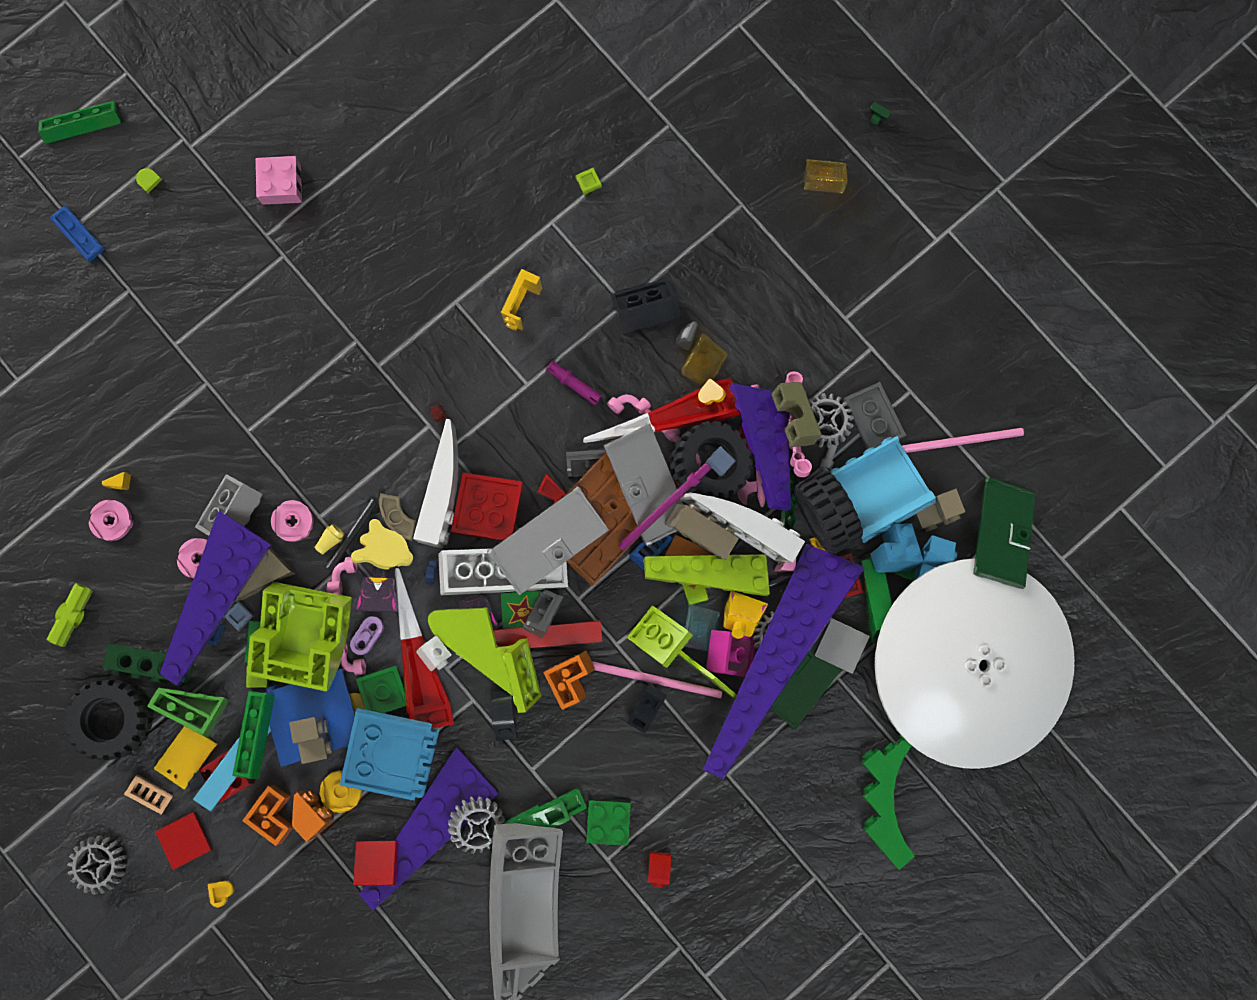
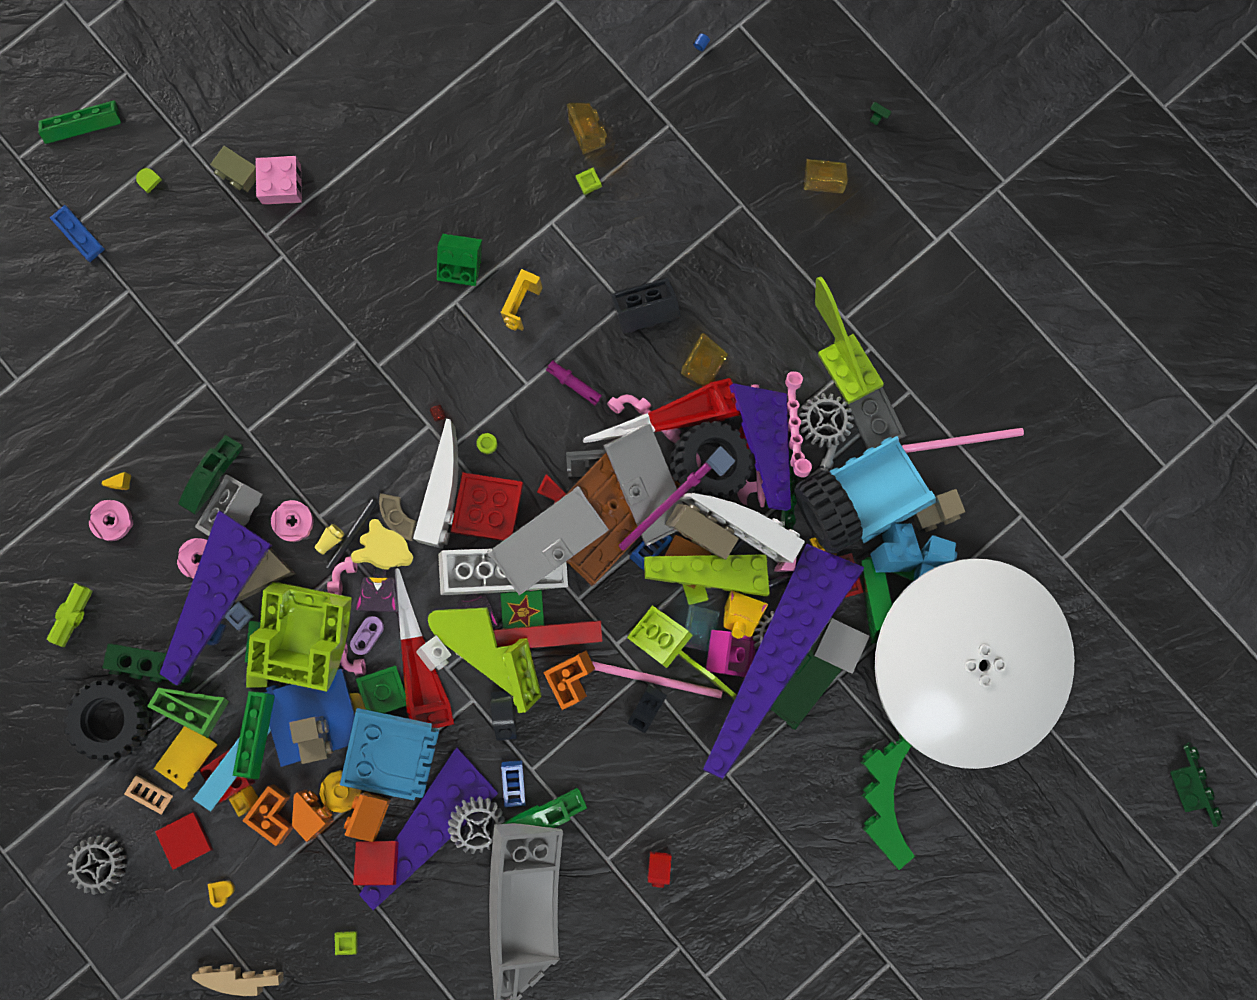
dark blue tile [425,560,438,585] -> none
dark grey hinge [523,590,563,639] -> none
green plate [586,800,631,846] -> none
dark grey slope [675,321,698,351] -> none
yellow tile [698,378,726,405] -> none
olive arch [771,382,821,447] -> none
dark green door [973,477,1036,589] -> none
none -> dark green slope [178,435,243,515]
none -> tan slope [192,964,284,996]
none -> olive brick [210,146,256,193]
none -> yellow slope [229,786,259,817]
none -> lime tile [335,931,358,955]
none -> orange slope [344,791,391,842]
none -> green slope [437,234,482,286]
none -> lime tile [477,433,498,454]
none -> blue slope [501,761,526,807]
none -> clear yellow slope [567,103,607,155]
none -> blue piece [693,33,710,51]
none -> lime piece [815,277,884,404]
none -> dark green bracket [1170,742,1223,828]

